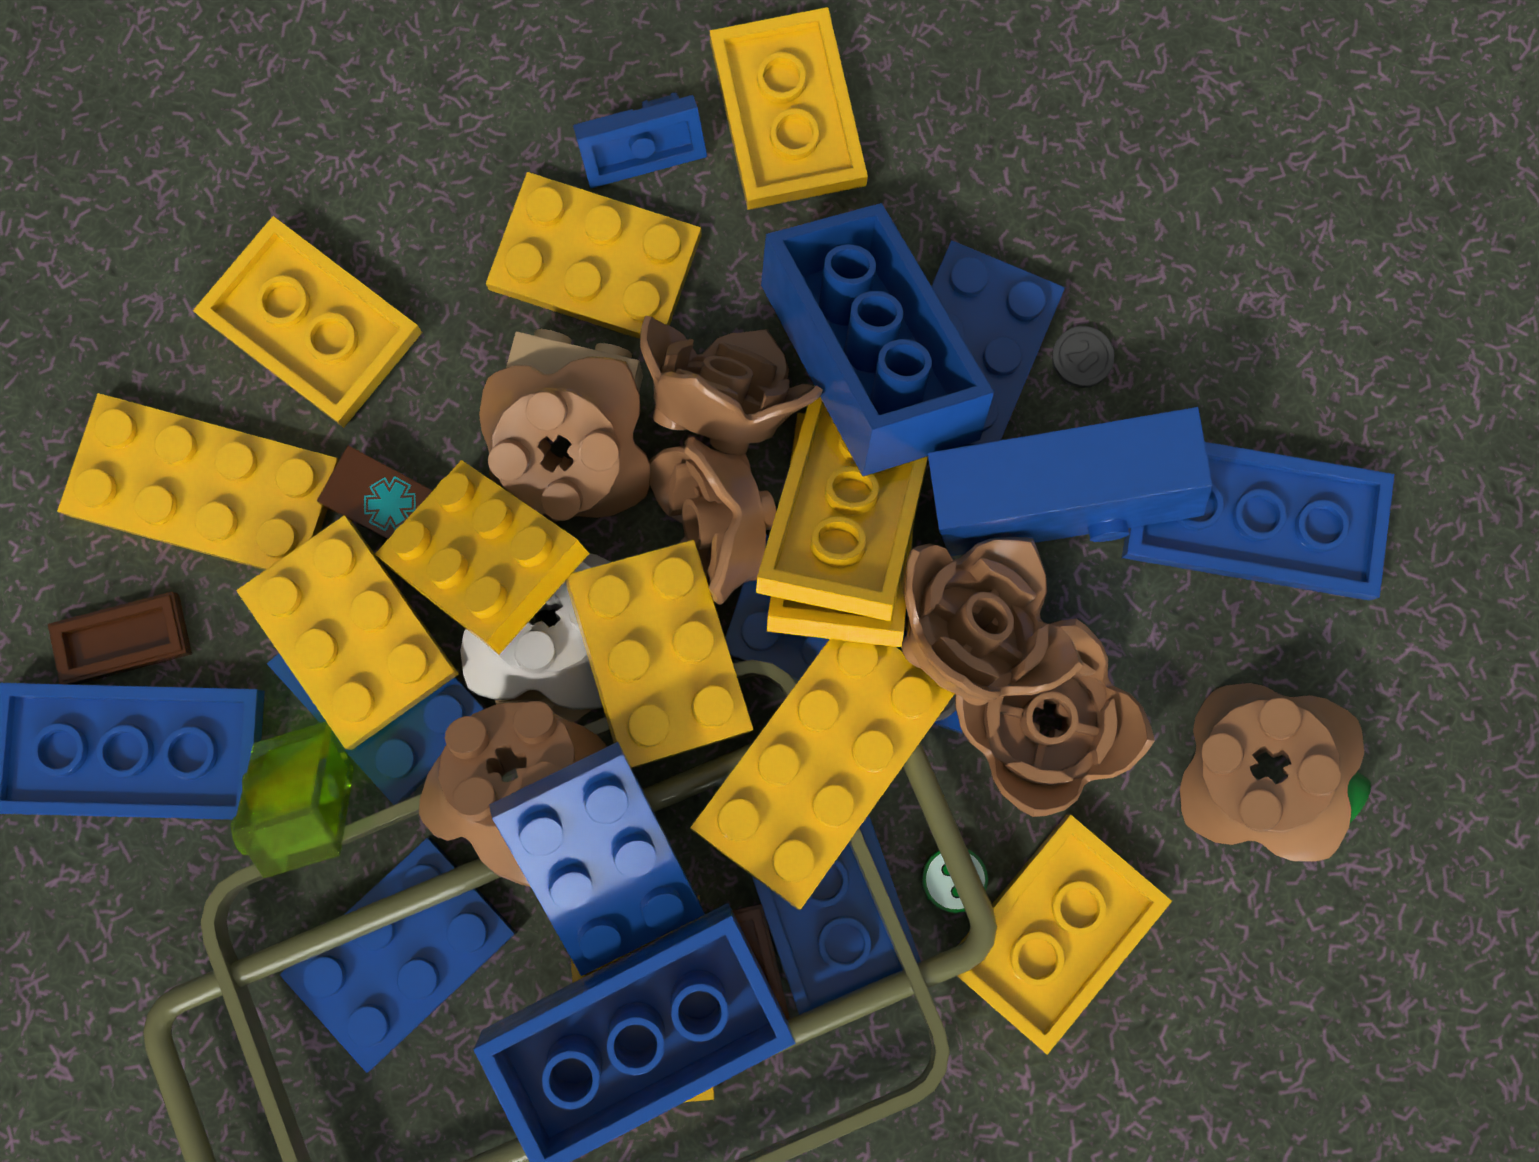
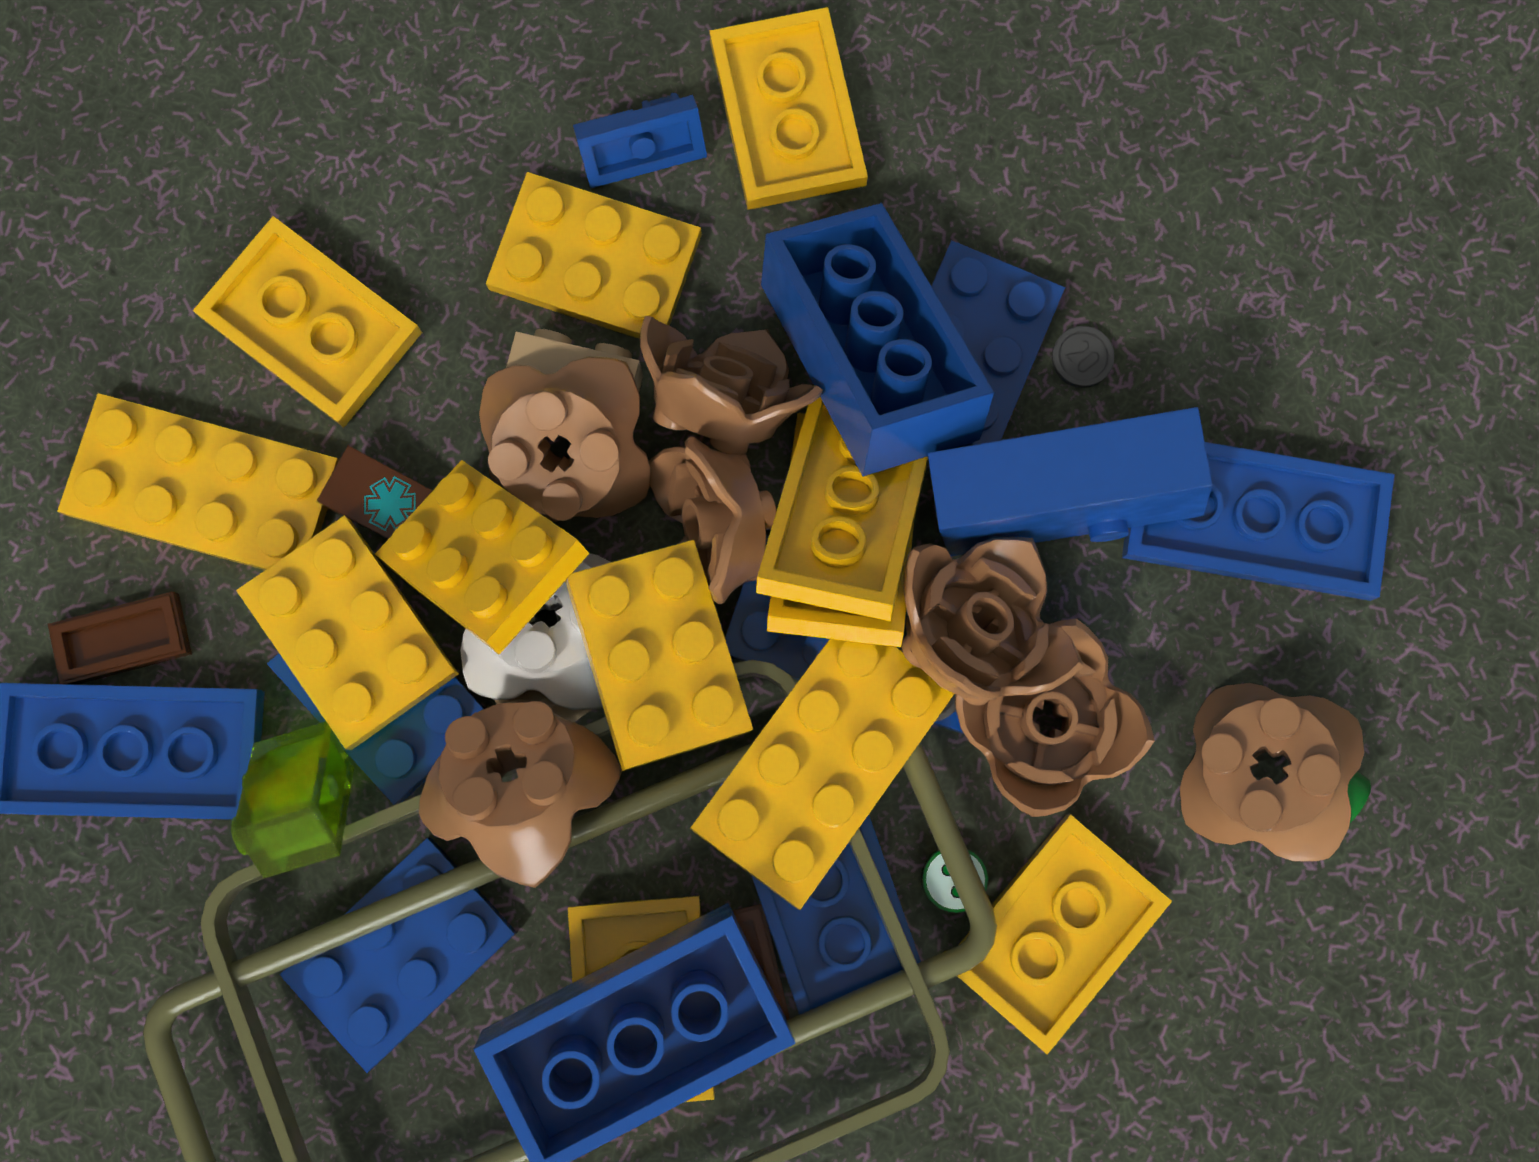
blue plate [489,742,705,976] -> none

